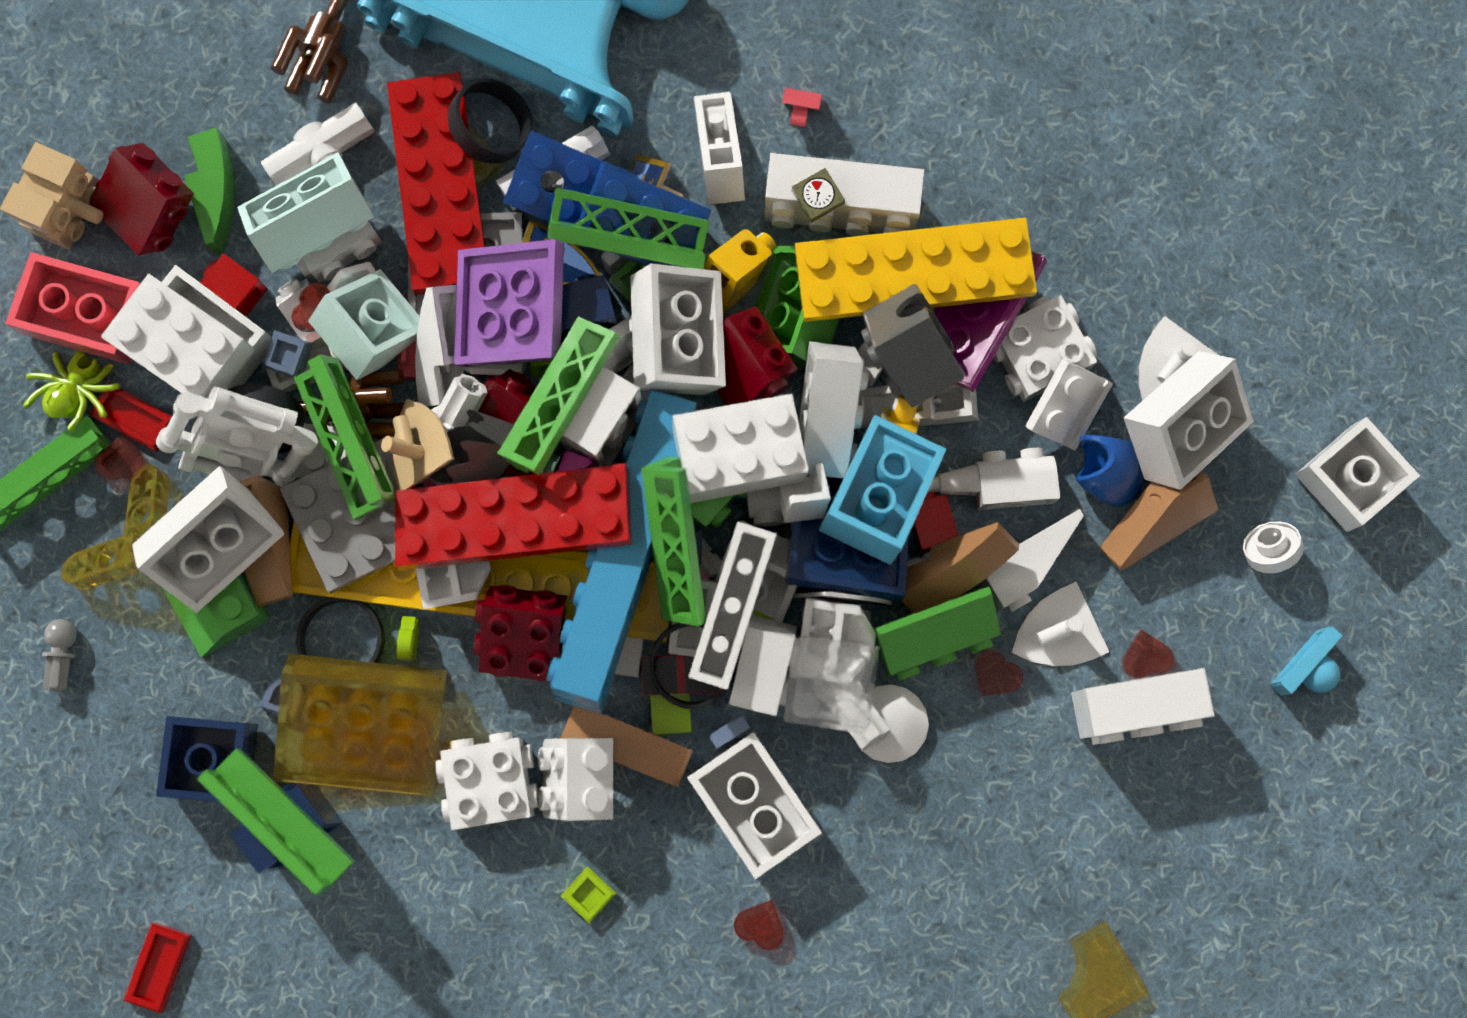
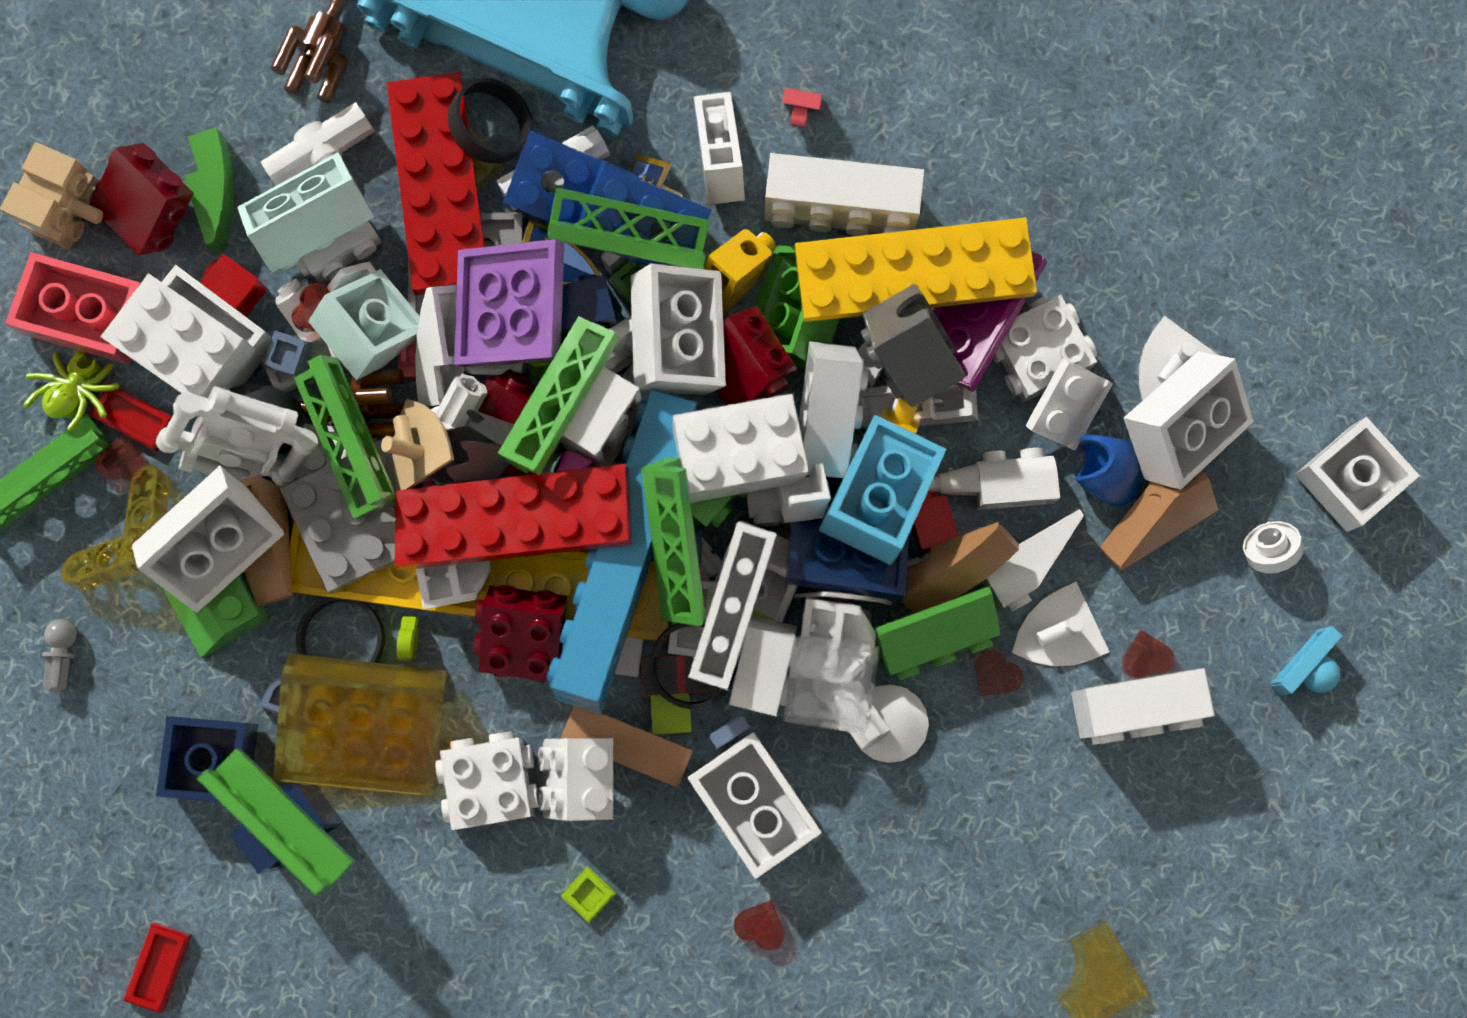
tile [791,168,845,223] -> none

